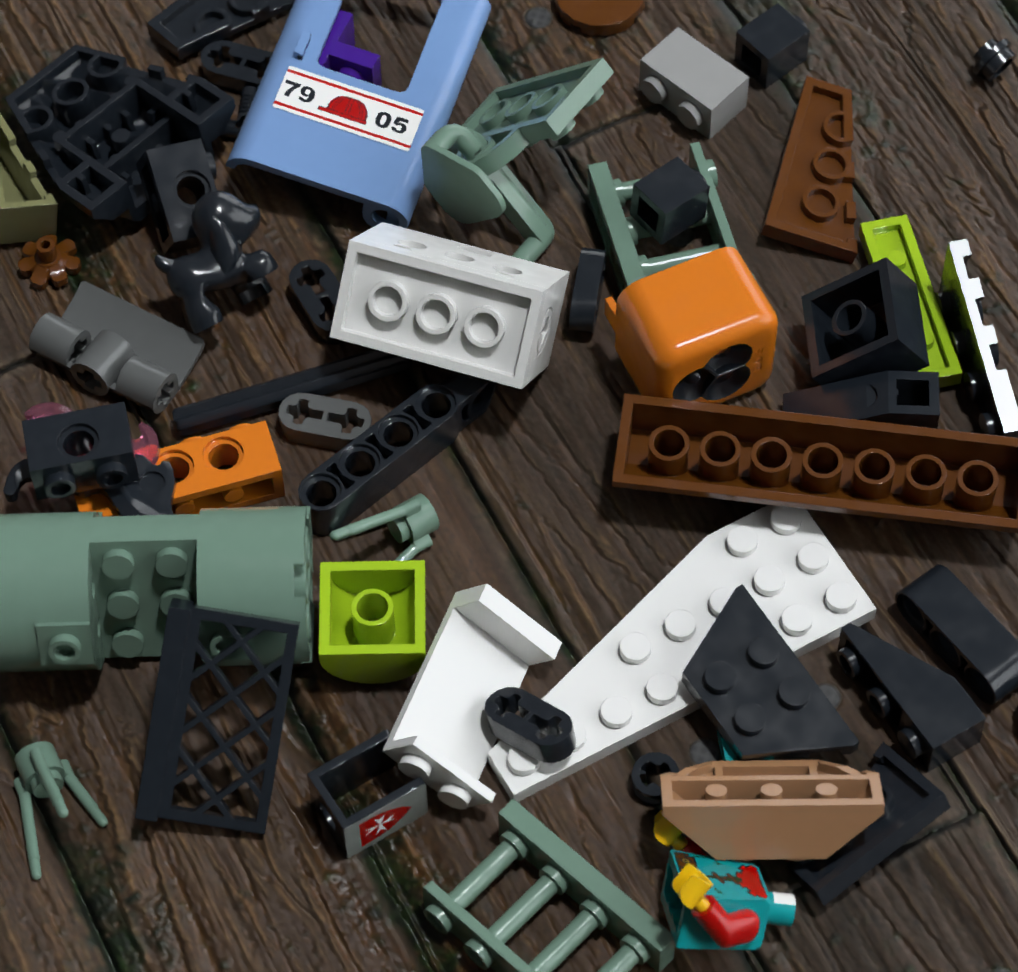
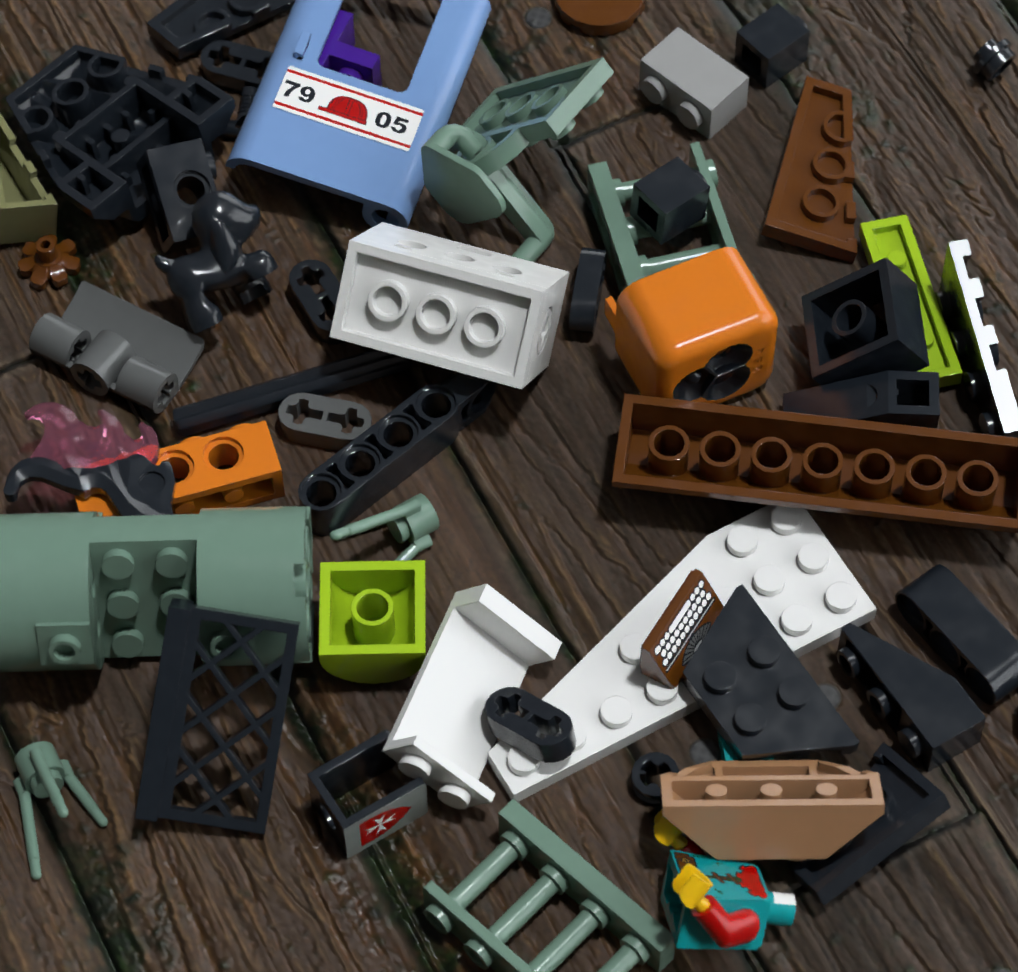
black brick [22,402,140,500] -> none
none -> slope [640,568,724,689]

